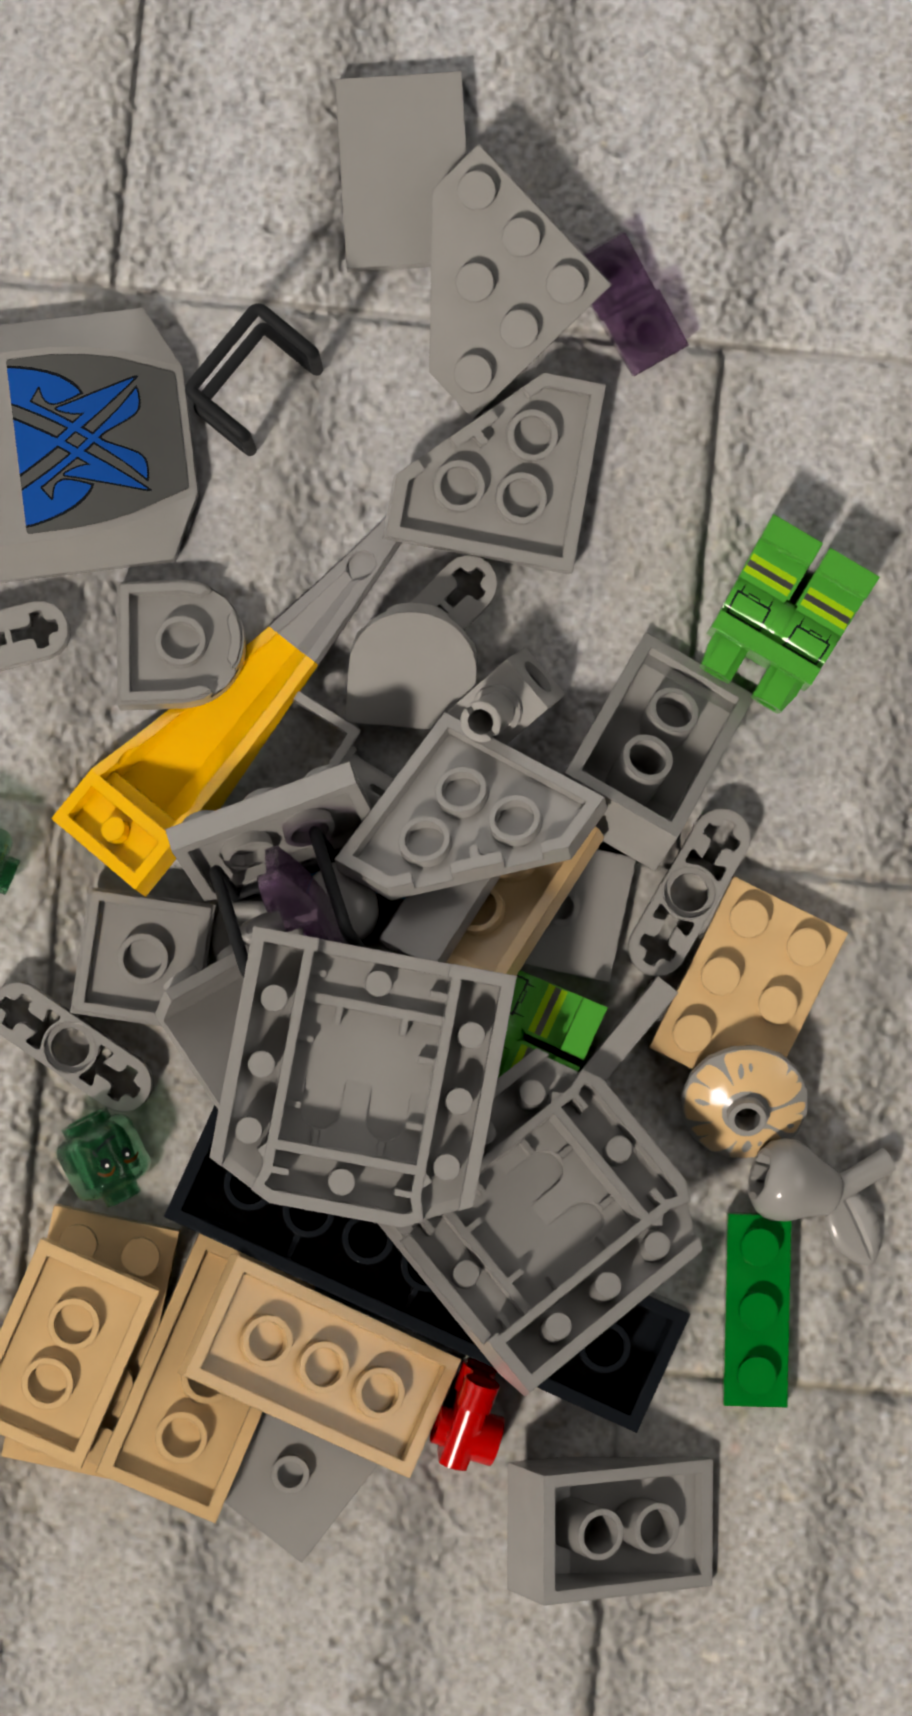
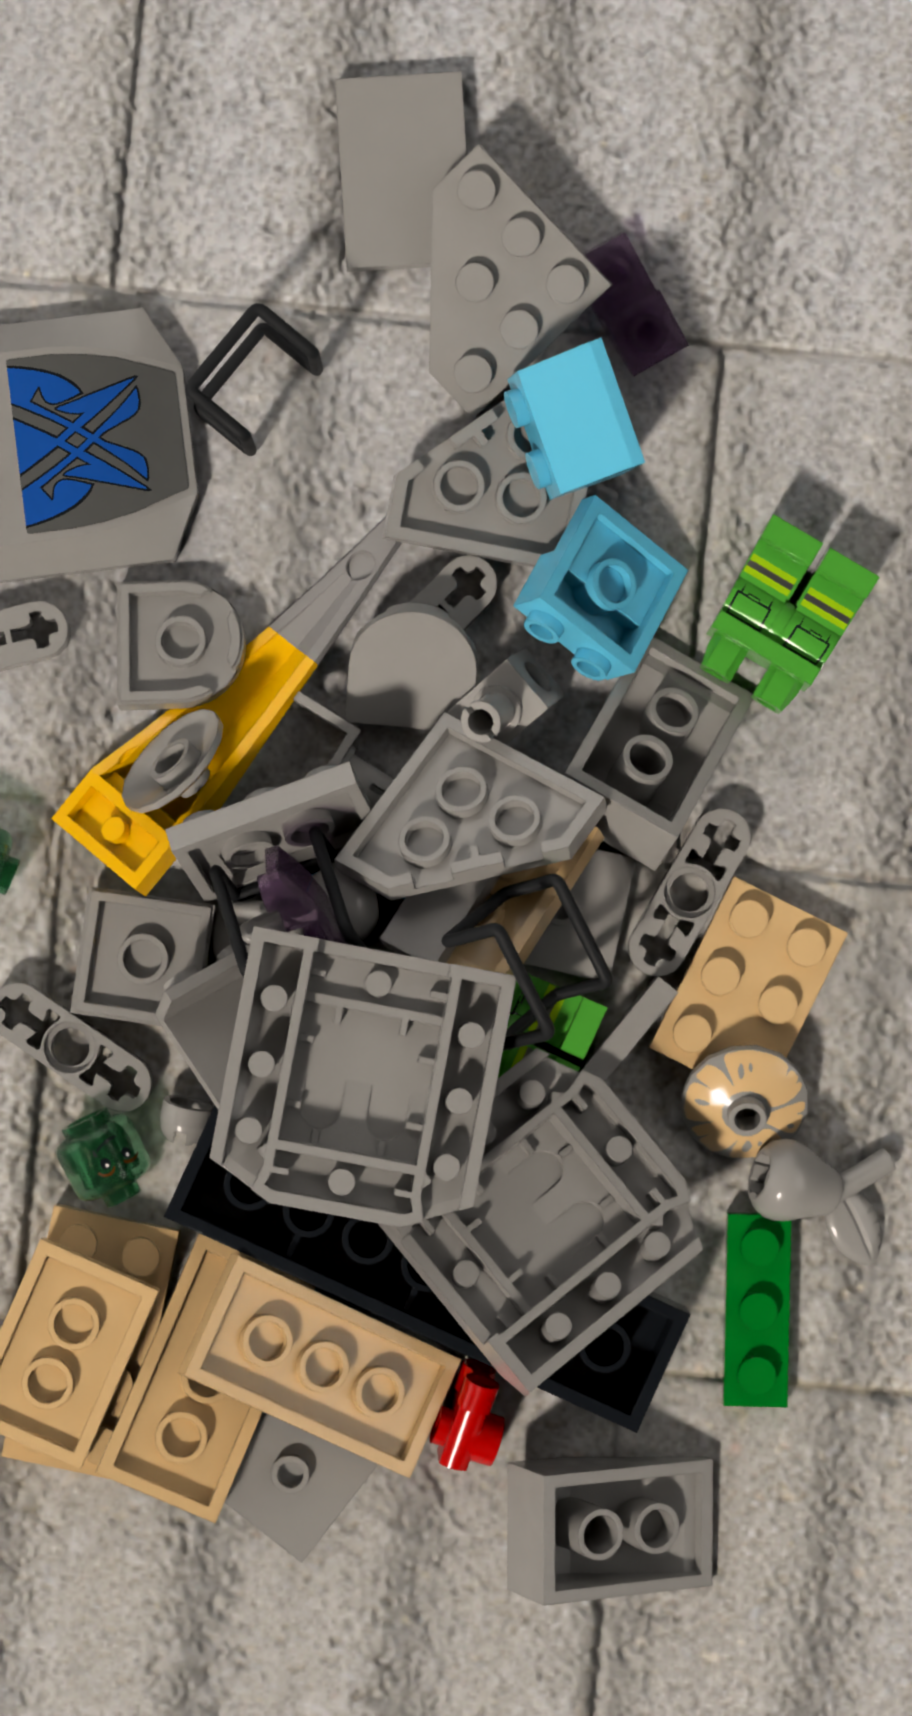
none -> light grey dish [122,709,224,814]
none -> light grey hinge [160,1095,213,1146]
none -> black piece [441,874,613,1051]
none -> medium azure slope [504,337,645,500]
none -> medium azure plate [513,495,688,681]

